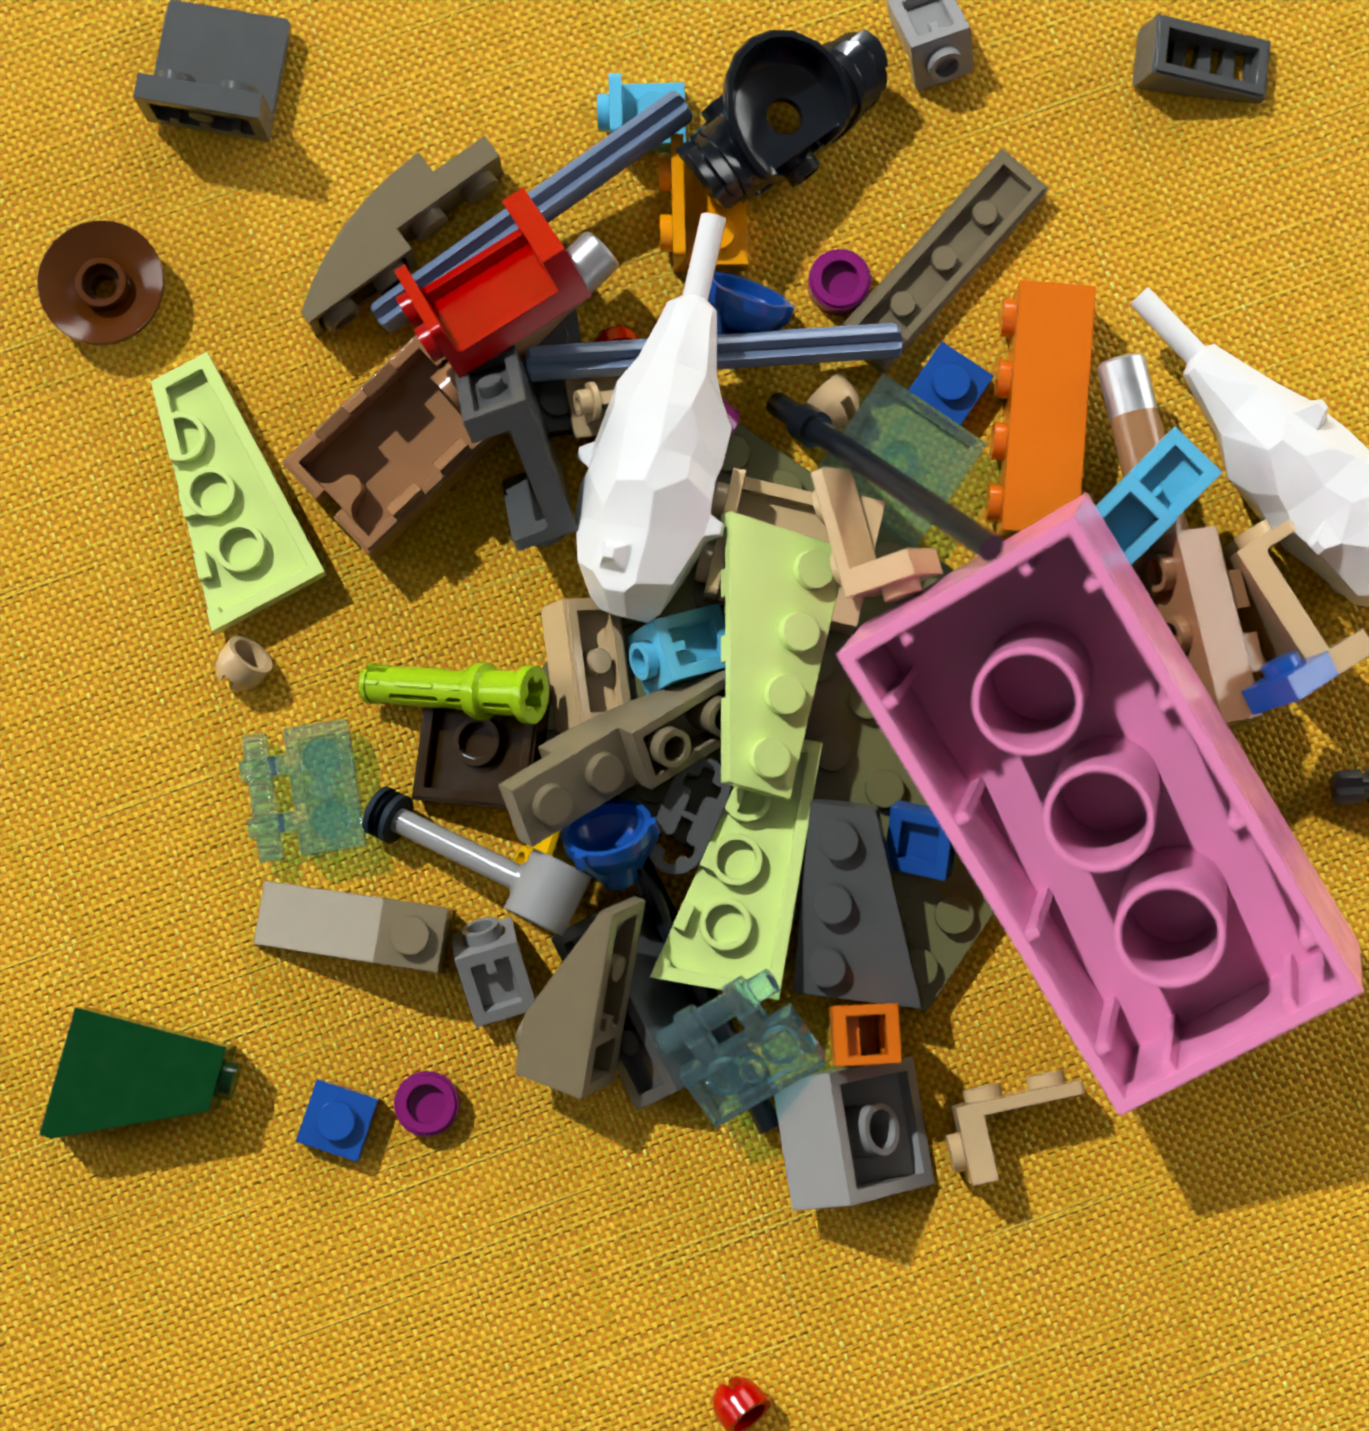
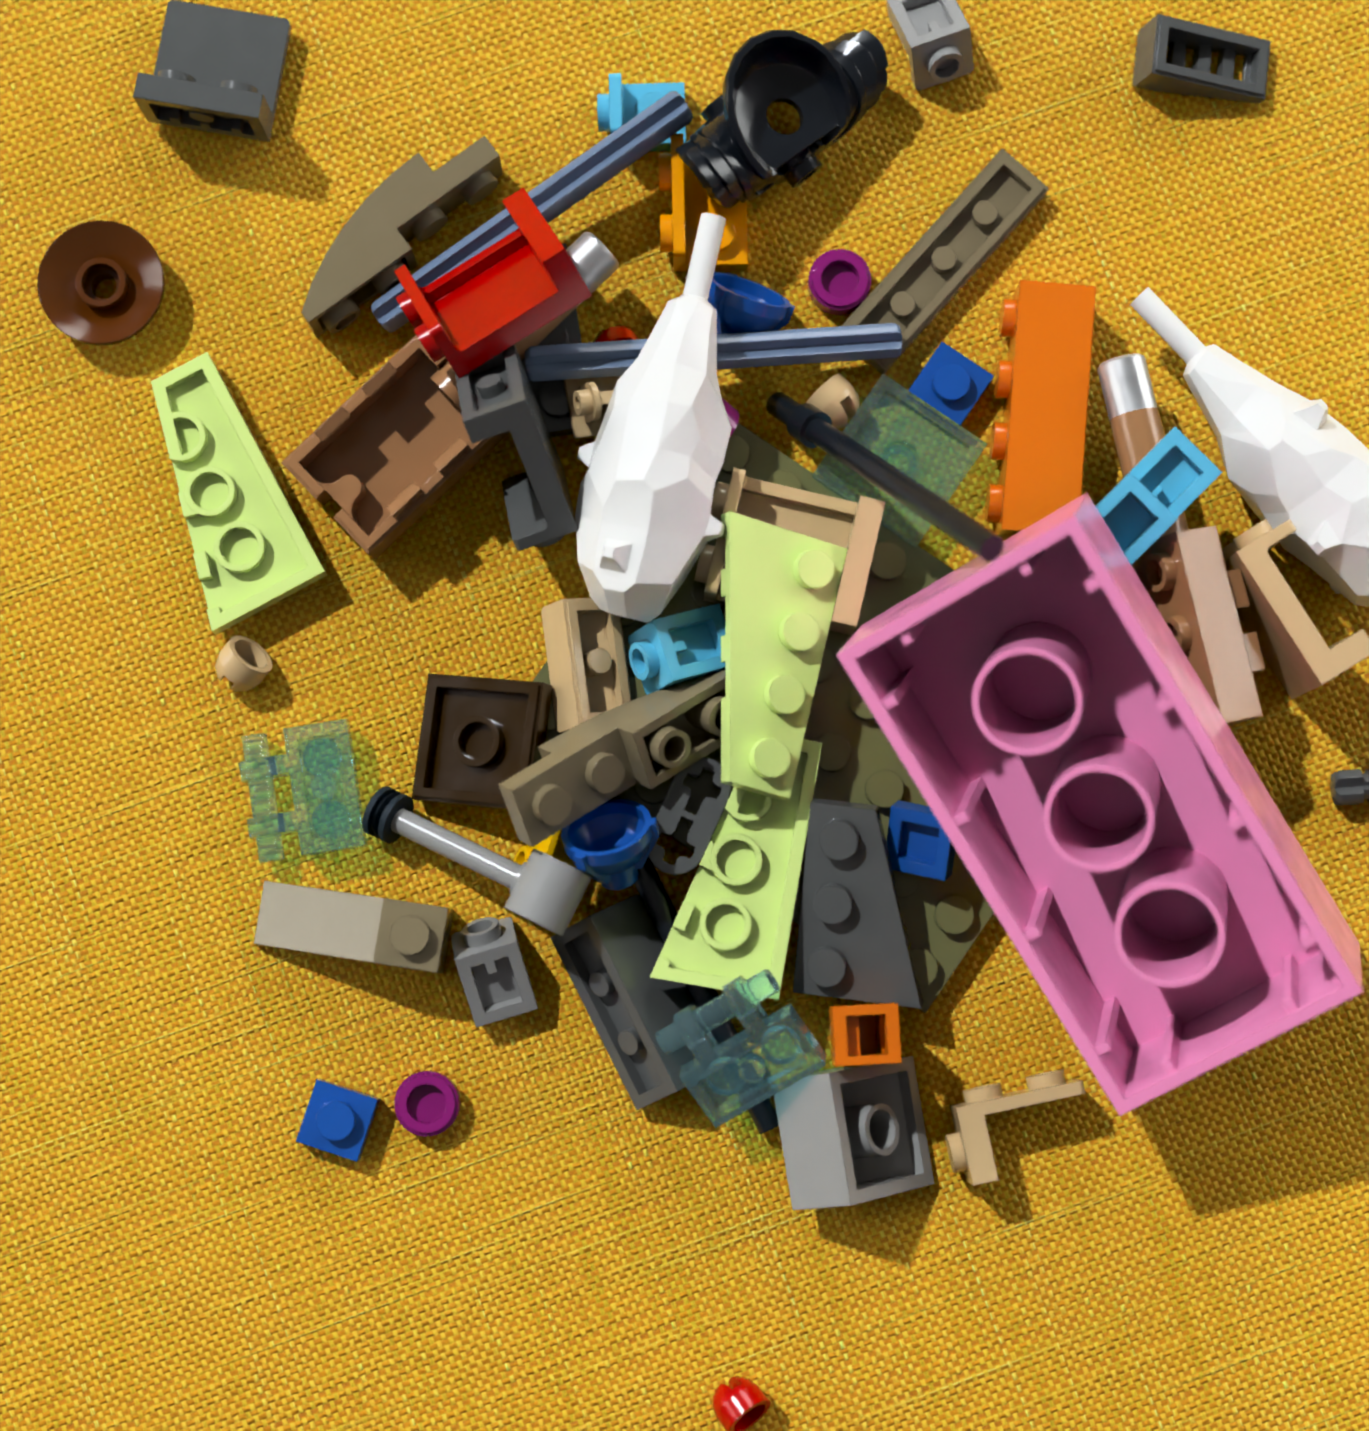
dark green slope [39,1007,241,1139] -> none
lime pin [358,662,549,724] -> none
dark tan slope [515,896,646,1099] -> none
tan bracket [811,467,943,602] -> none
blue plate [1241,650,1339,715] -> none

